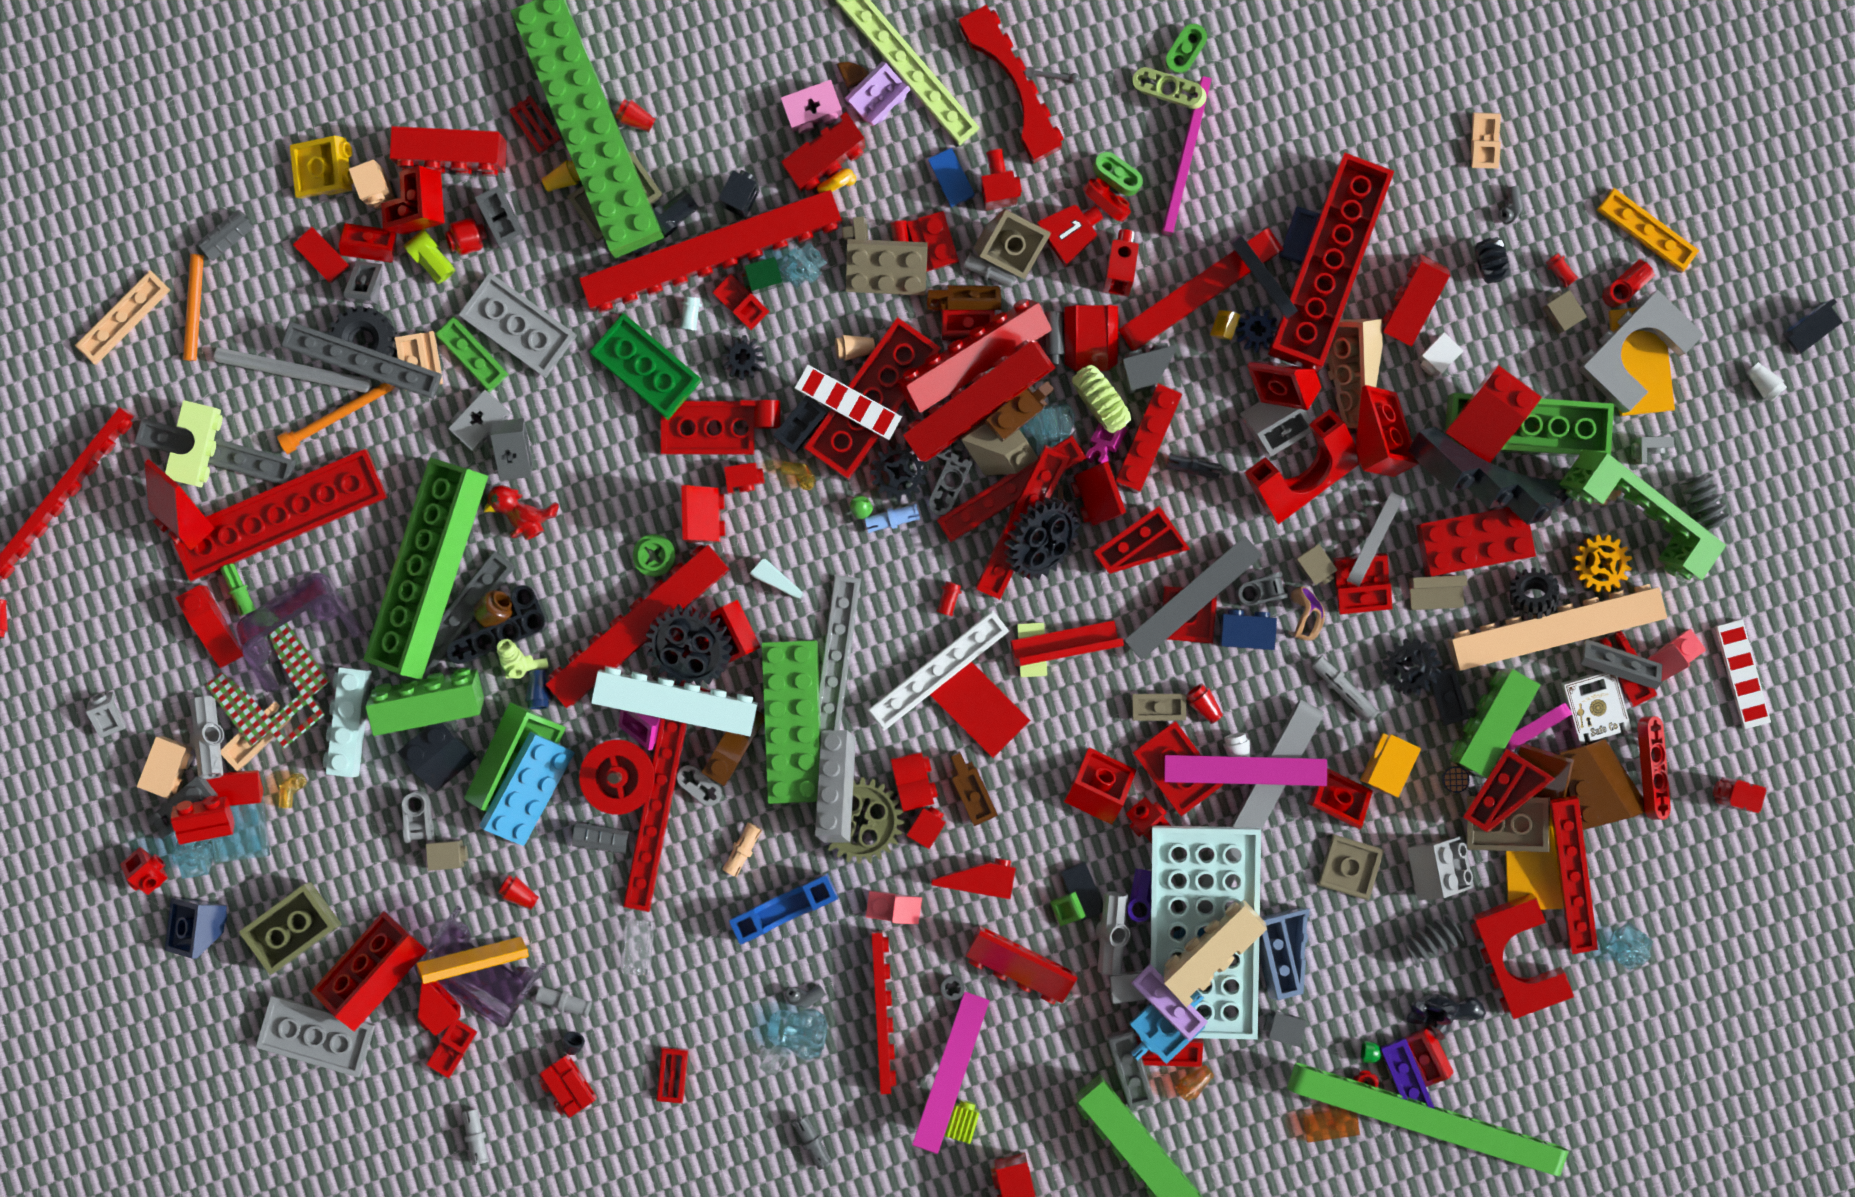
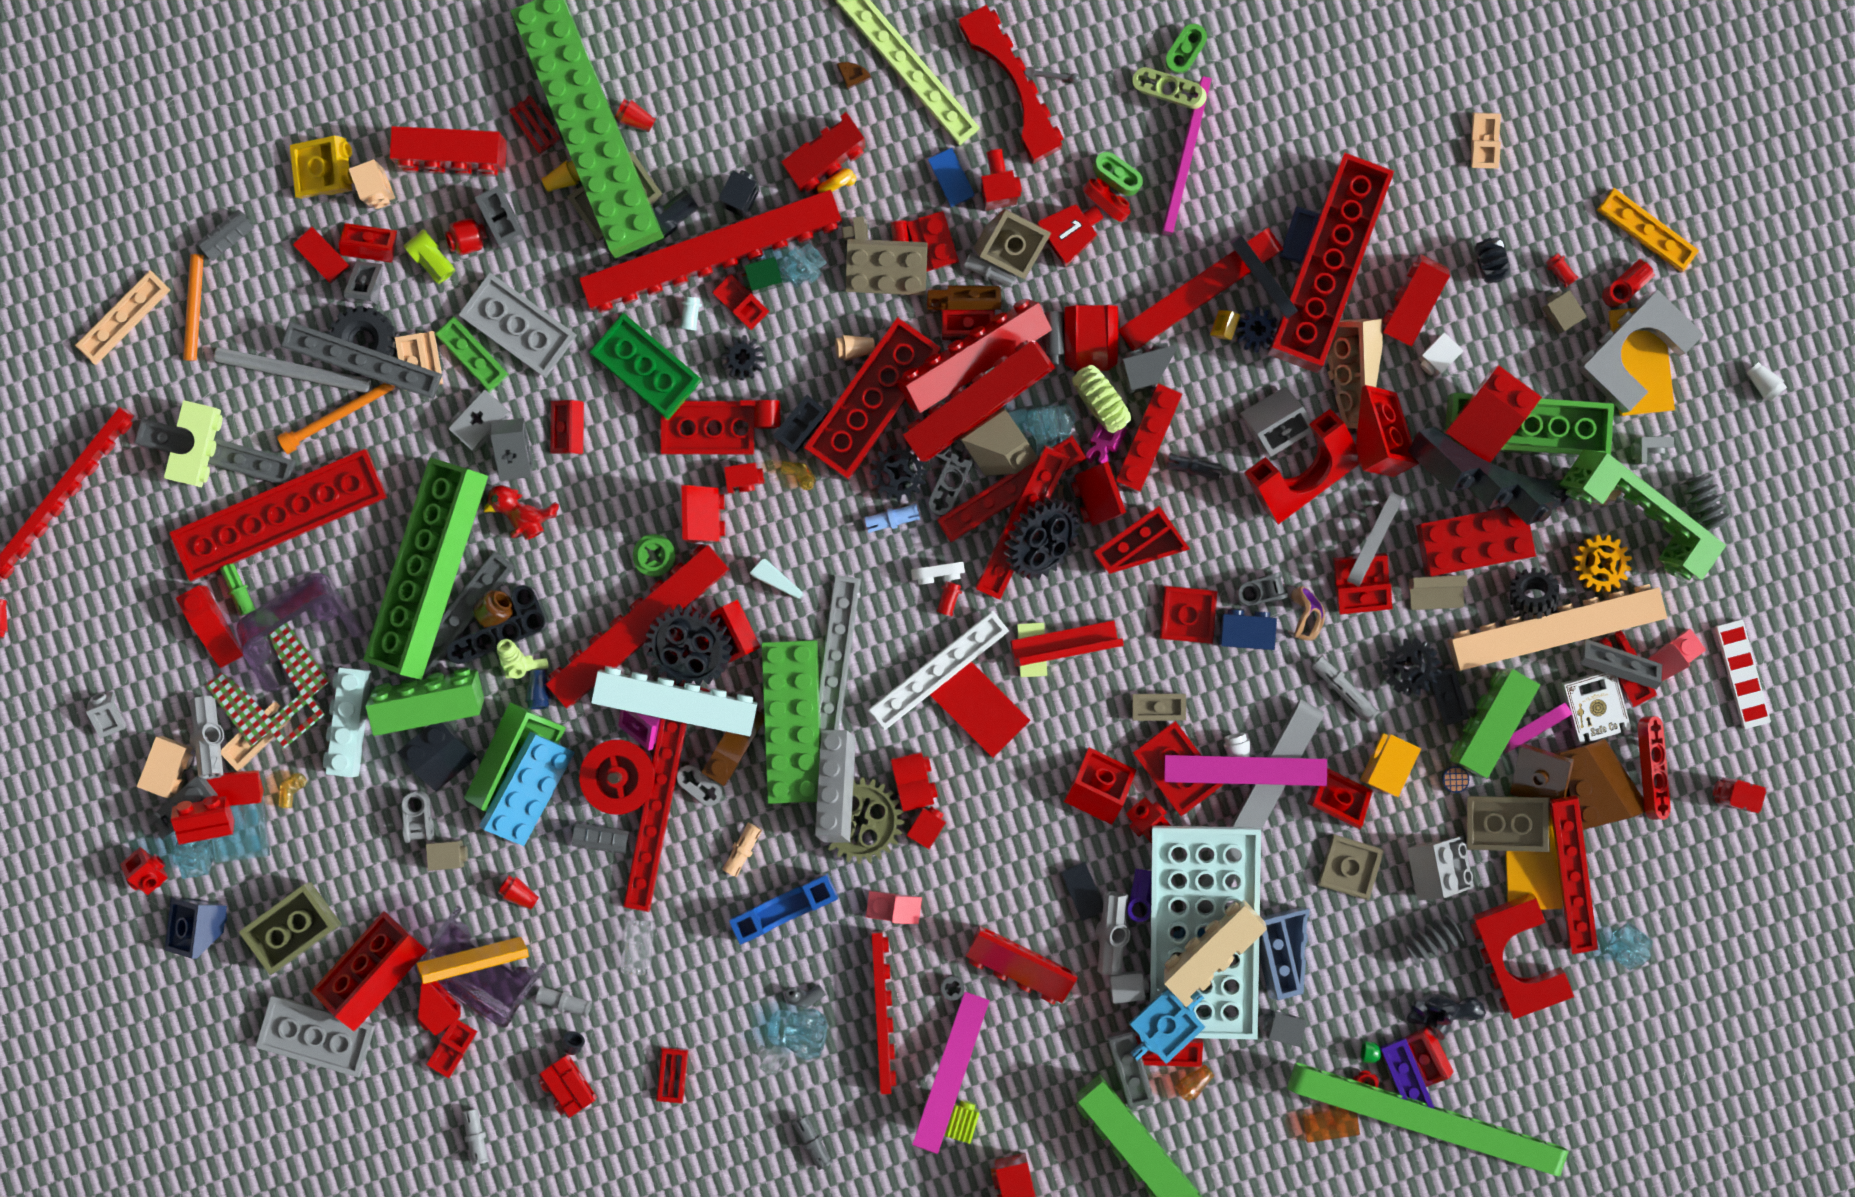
red slope [144,459,215,550] -> none
red brick [381,165,445,235] -> none
bright pink brick [781,80,842,134] -> none
tile [795,365,902,440] -> none
lavender bracket [845,61,910,126] -> none
bright green hinge [850,495,873,519] -> none
red slope [931,858,1016,899] -> none
reddish brown hinge [950,752,998,826] -> none
reddish brown hinge [985,381,1054,442] -> none
bright green tile [1050,892,1085,926] -> none
red torso [1103,229,1139,297] -> none
dark grey tile [1124,536,1263,660] -> none
lavender tile [1131,964,1208,1041] -> none
red cone [1186,683,1223,724] -> none
red slope [1247,361,1321,410] -> none
dark tan brick [1294,544,1337,587] -> none
red wedge [1463,749,1556,832] -> none
dark grey arm [1498,186,1523,224] -> none
black panel [1782,299,1843,355] -> none
none -> red slope [550,400,584,454]
none -> white plate [911,562,965,585]

